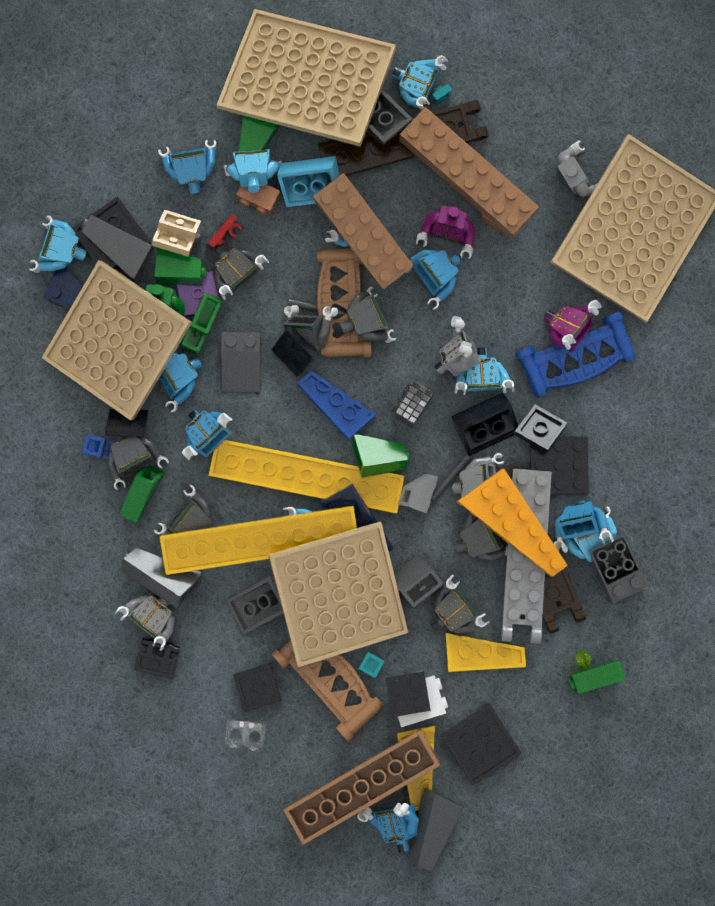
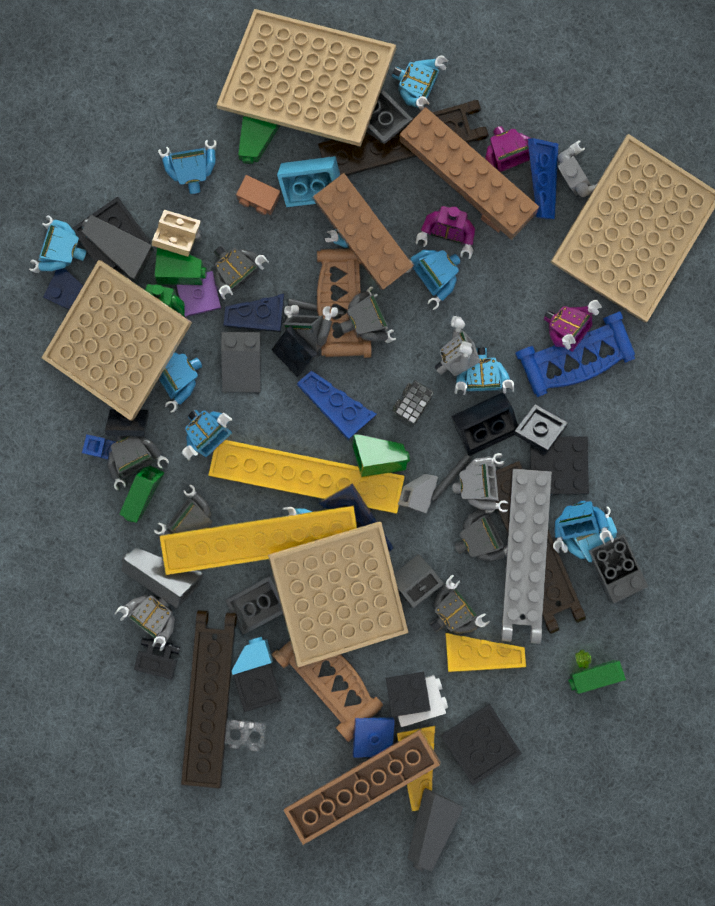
green slope [179,292,223,355] -> none
red plate [206,214,242,249] -> none
medium azure torso [224,149,282,193] -> none
dark azure torso [357,803,419,853] -> none
teal plate [358,652,385,678] -> none
teal plate [432,84,452,105] -> none
light orange wing [456,469,568,577] -> none
none -> dark brown hinge [181,610,237,788]
none -> dark blue wing [223,294,284,332]
none -> medium azure slope [232,637,274,675]
none -> blue plate [353,717,395,758]
none -> magenta torso [485,126,530,172]
none -> blue wing [528,138,558,219]

